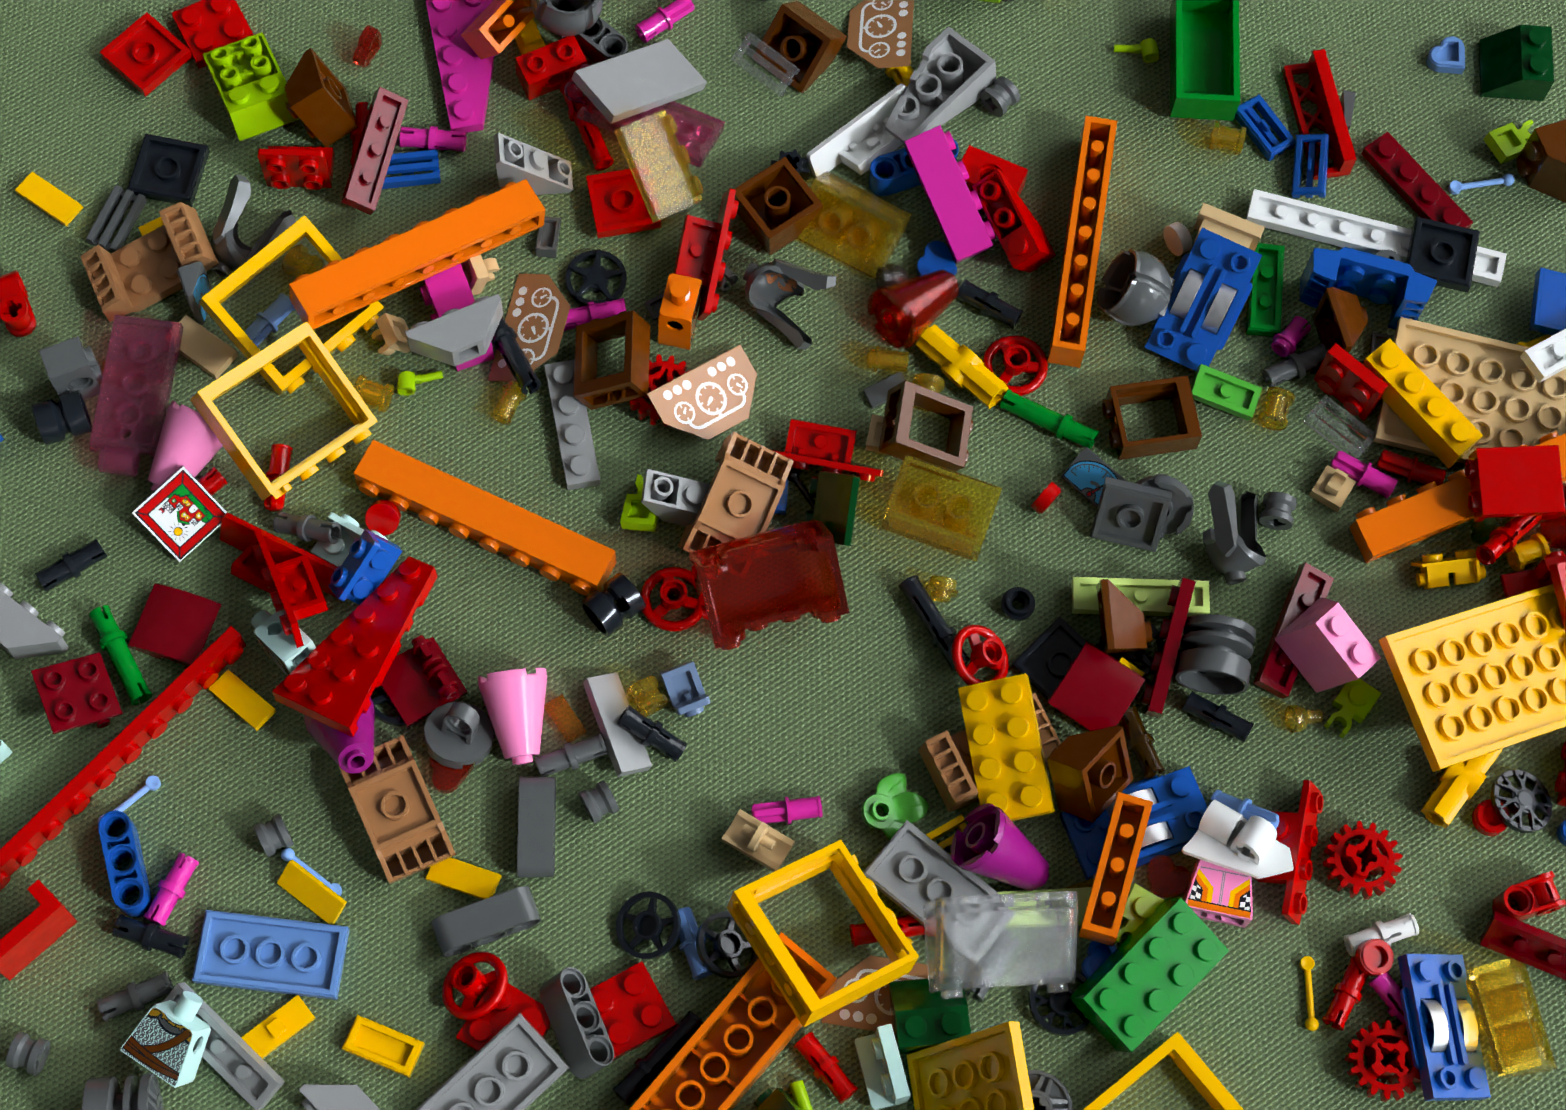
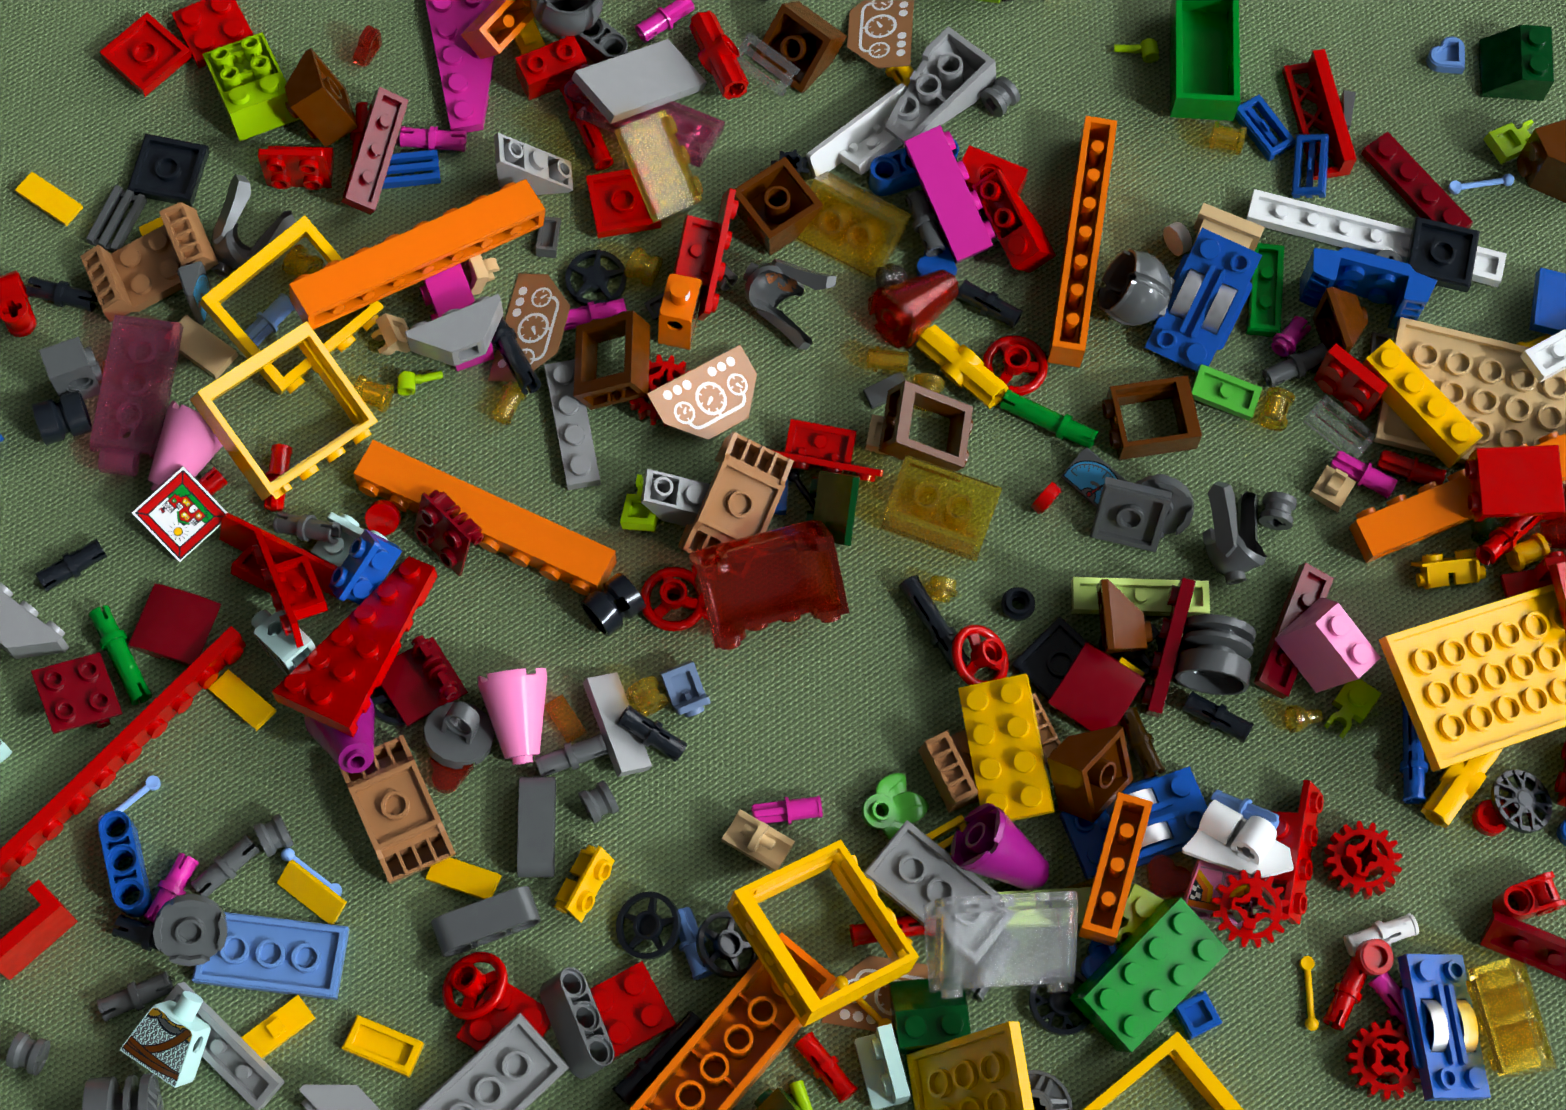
none -> black pin [26,276,98,312]
none -> dark grey tile [153,894,228,966]
none -> dark grey pin [191,835,261,897]
none -> dark red hinge [413,490,484,576]
none -> yellow hinge [554,845,615,923]
none -> clear yellow wheel [624,247,663,287]
none -> red piece [689,10,749,100]
none -> yellow hinge [836,975,893,1027]
none -> dark grey pin [905,190,946,257]
none -> blue tile [1173,991,1223,1040]
none -> red gear [1210,870,1290,949]
none -> blue pin [1400,701,1428,804]

